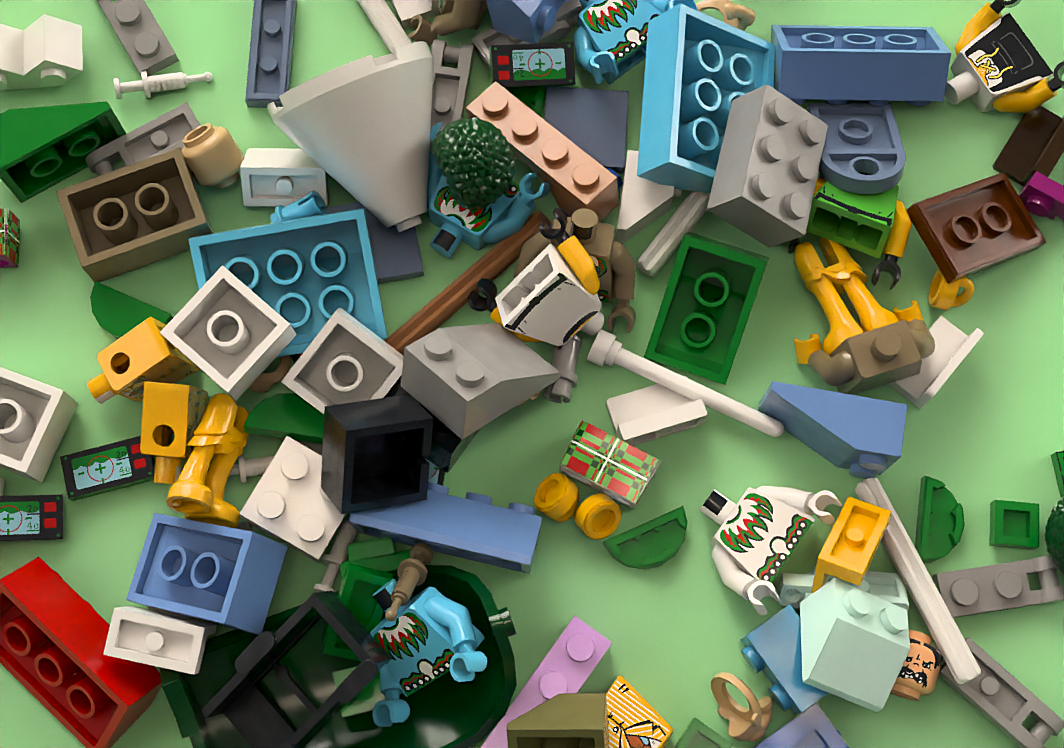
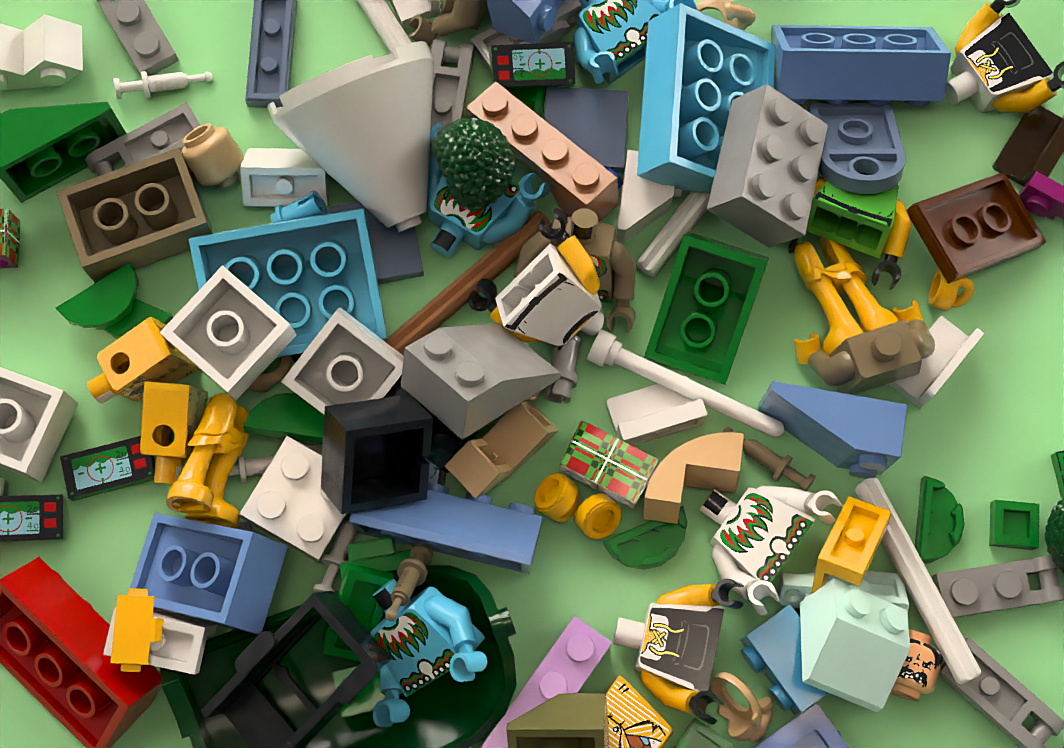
none -> green tile [56,262,139,330]
none -> yellow piece [110,588,164,672]
none -> tan brick [445,400,559,498]
none -> torso [613,579,744,724]
none -> tan brick [643,432,744,524]
none -> dark tan piece [723,427,816,491]

